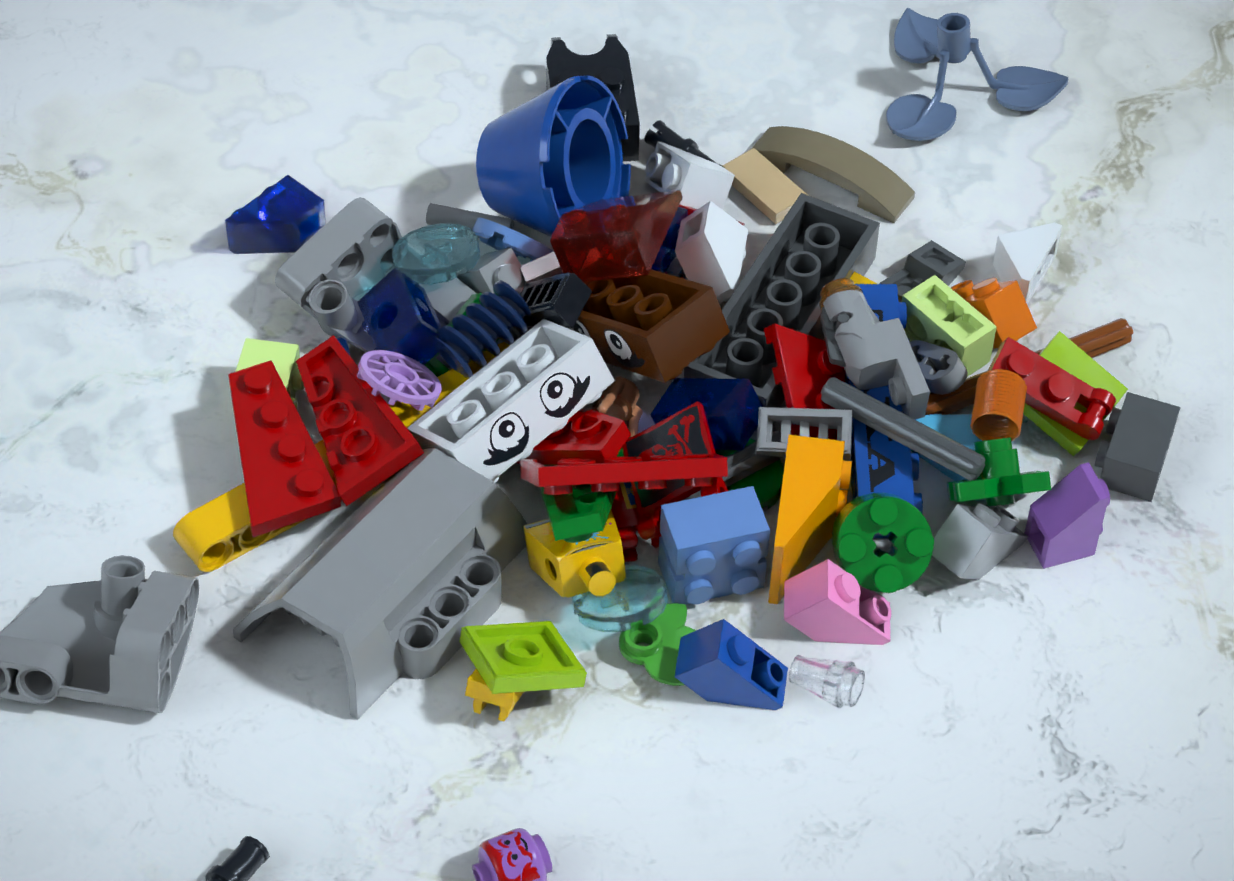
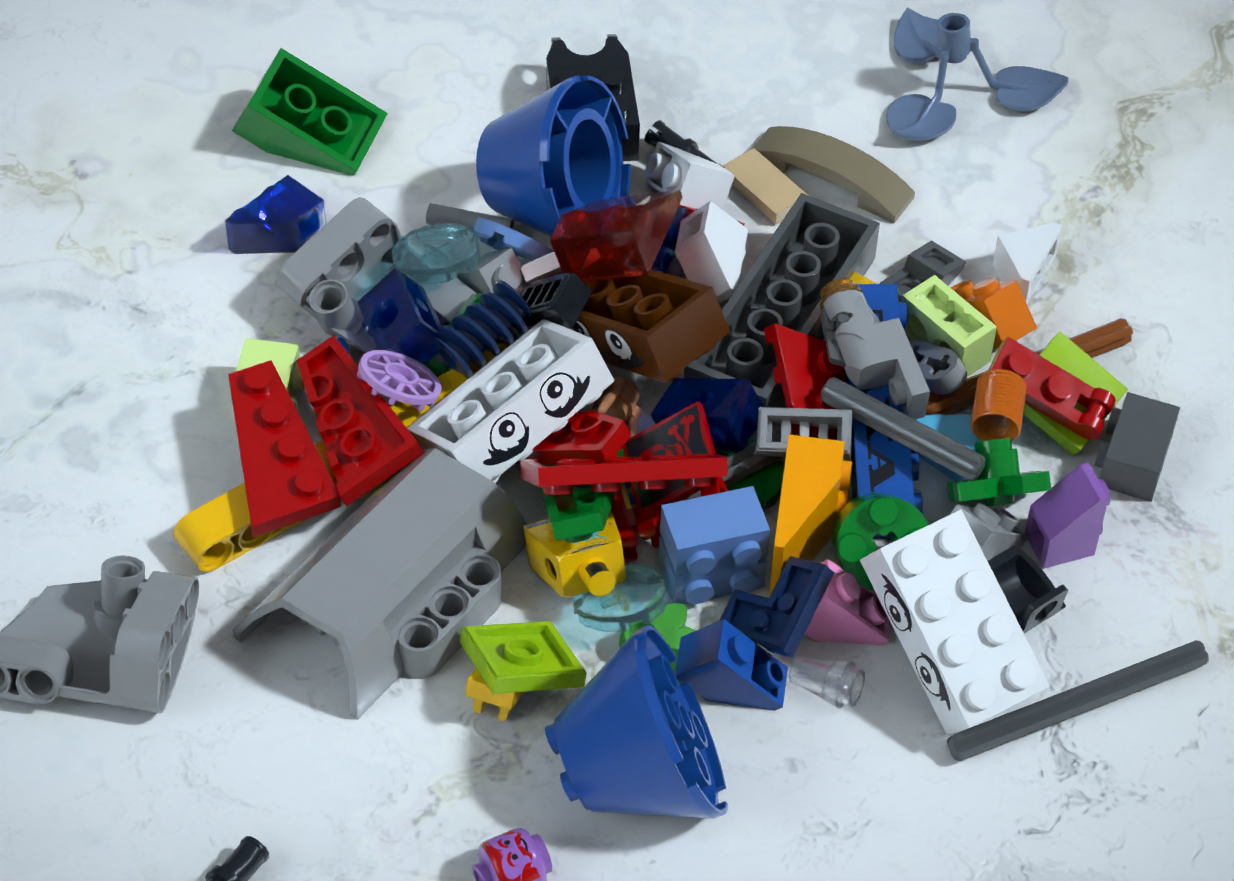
none -> green slope [231,48,388,176]
none -> blue cone [545,625,728,819]
none -> dark blue tile [719,556,835,658]
none -> white brick [860,510,1050,736]
none -> dark grey axle [947,640,1209,761]
none -> black piece [987,544,1068,633]

